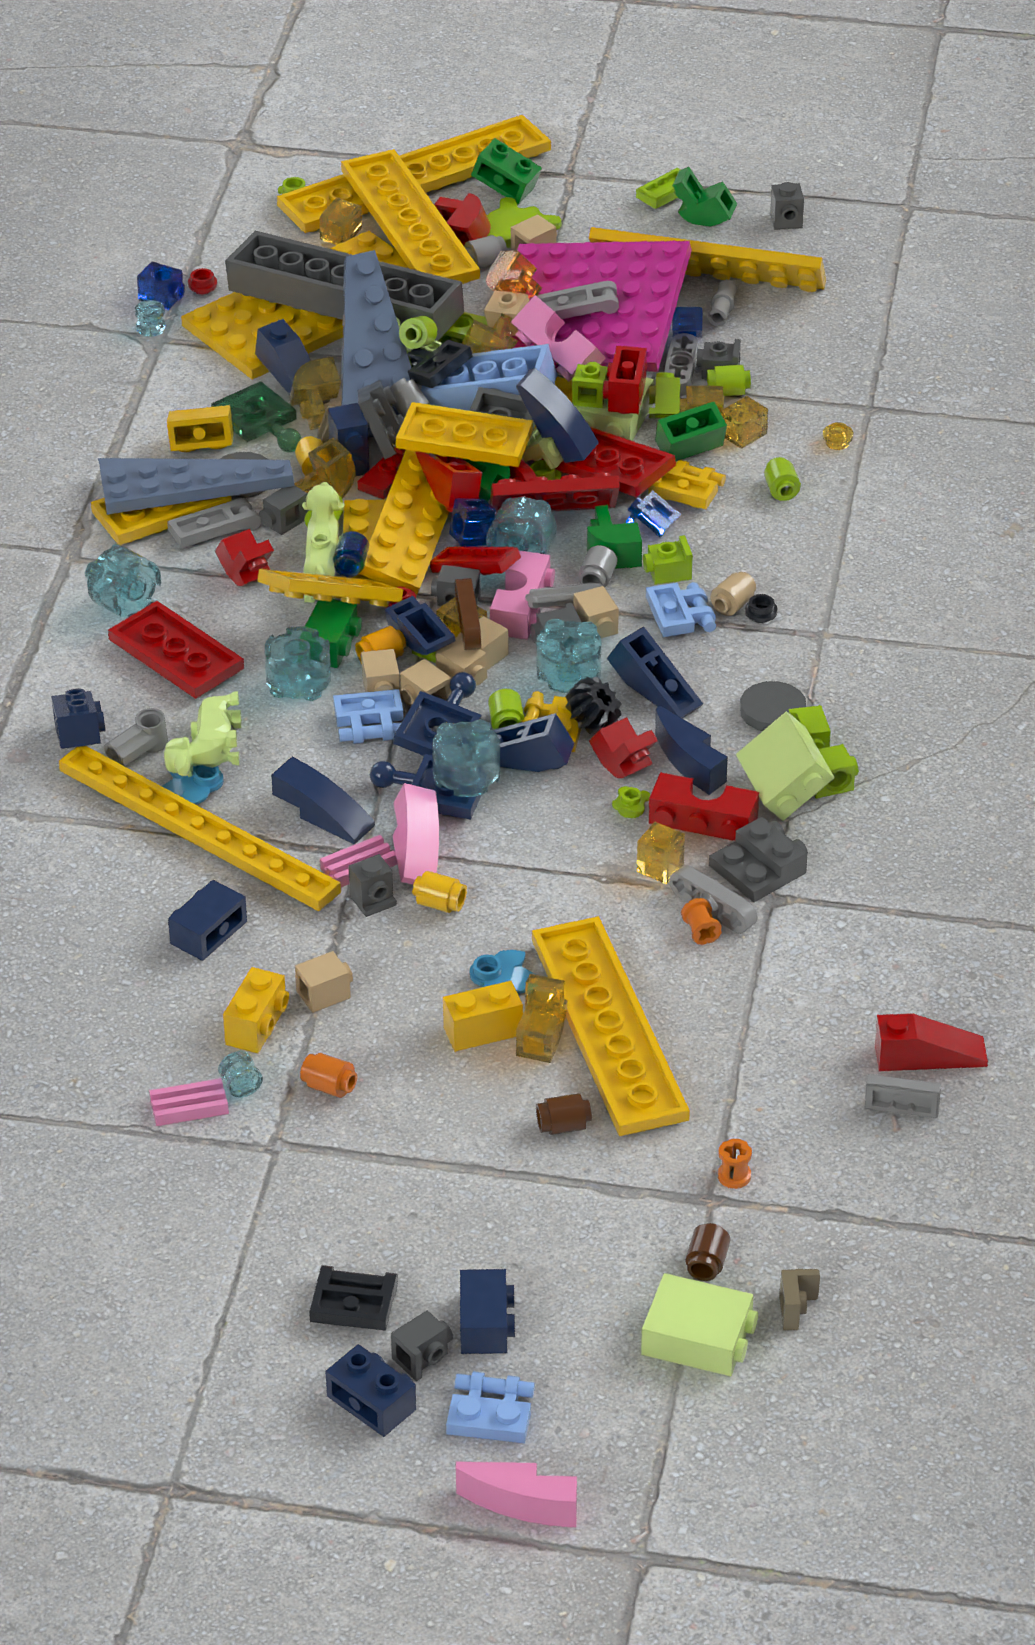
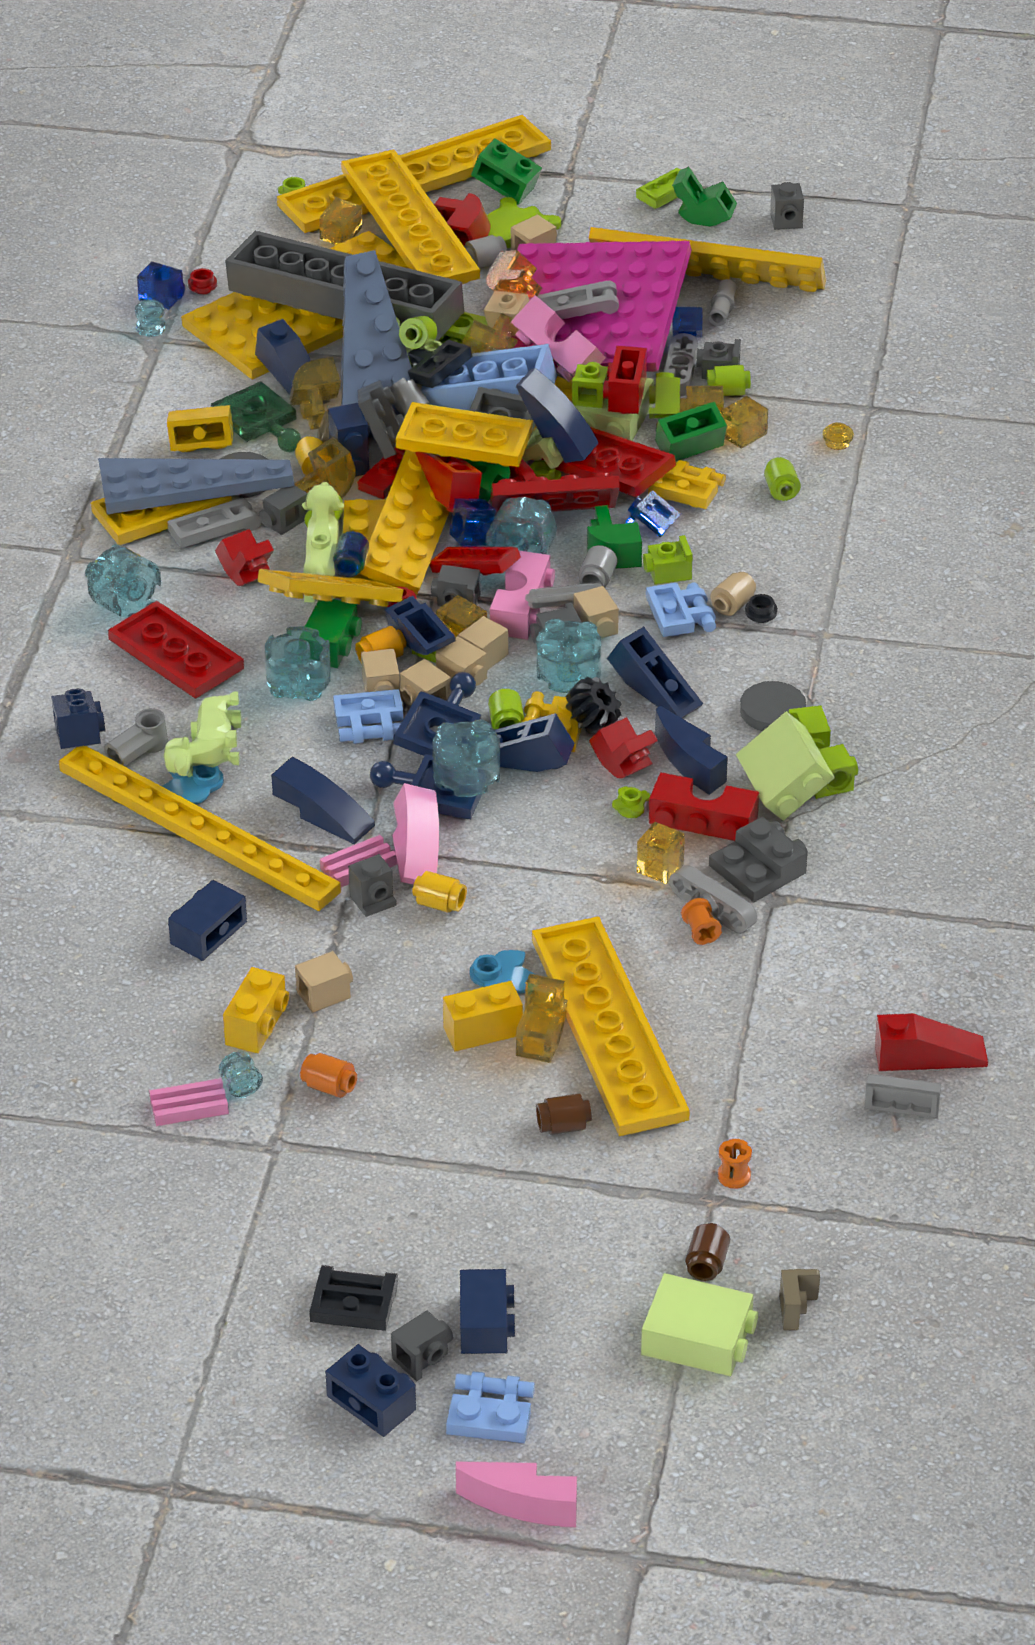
reddish brown beam [455,578,481,650] -> none

